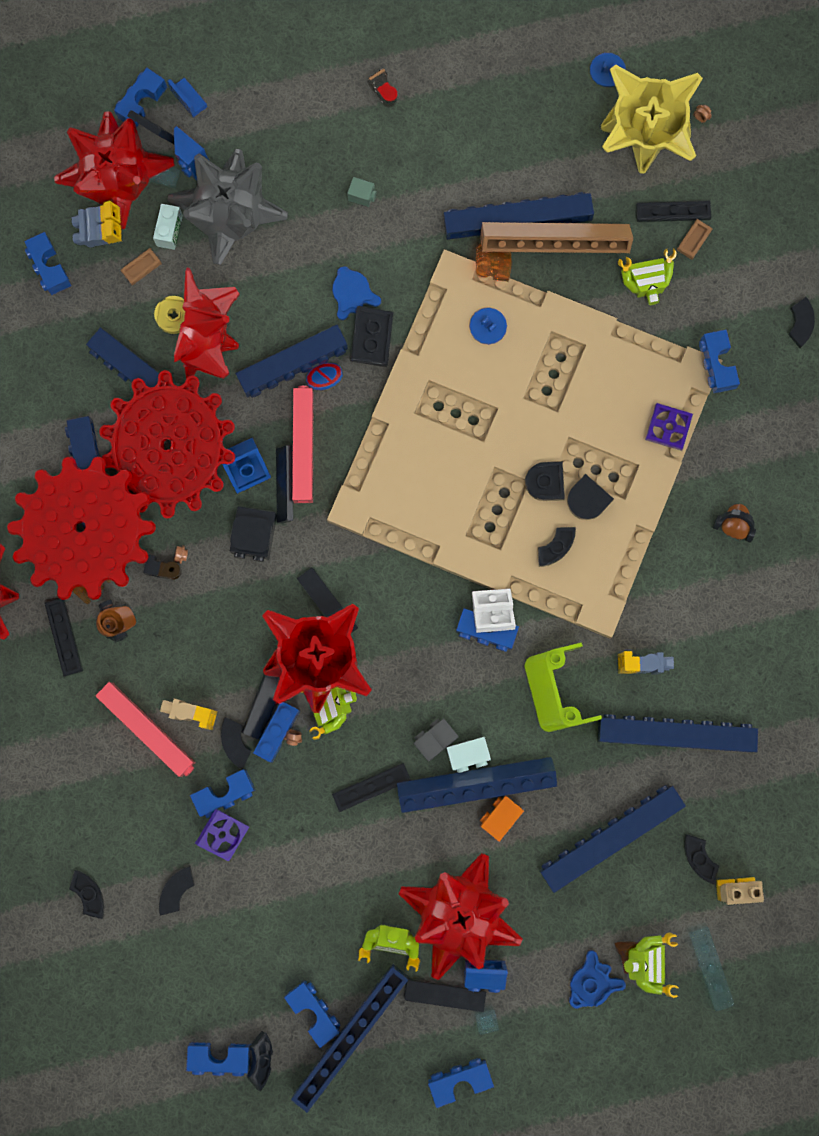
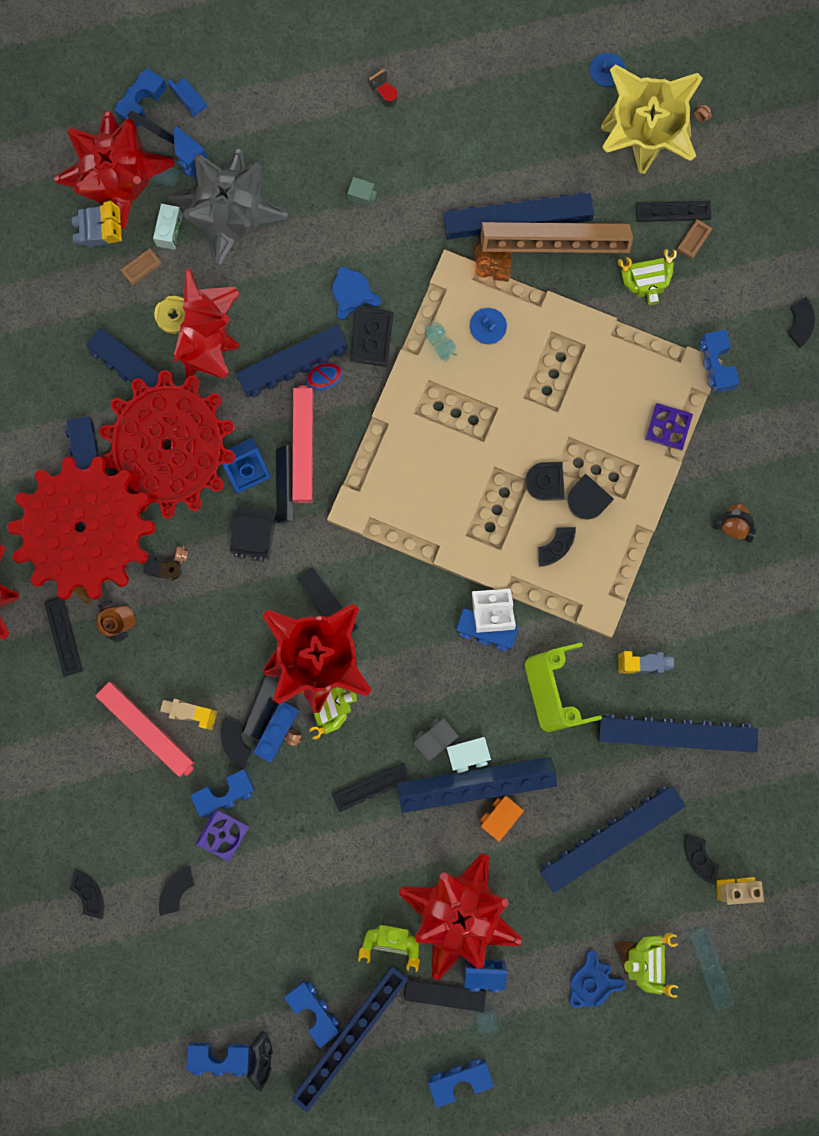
blue arch [24,232,72,295] -> none
none -> clear light blue hinge [425,322,458,361]

